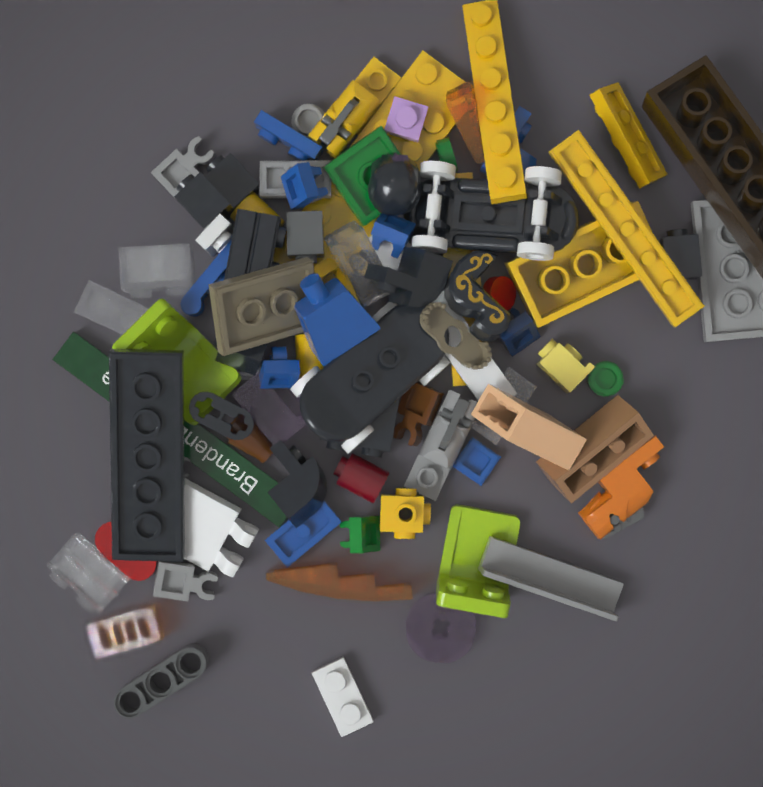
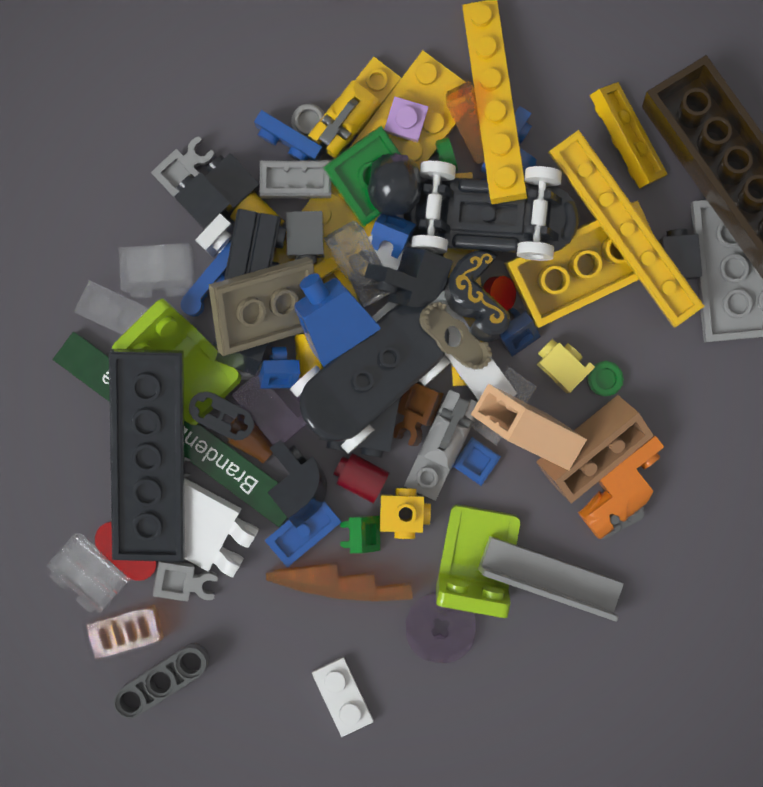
blue tile [281,162,328,210] -> none

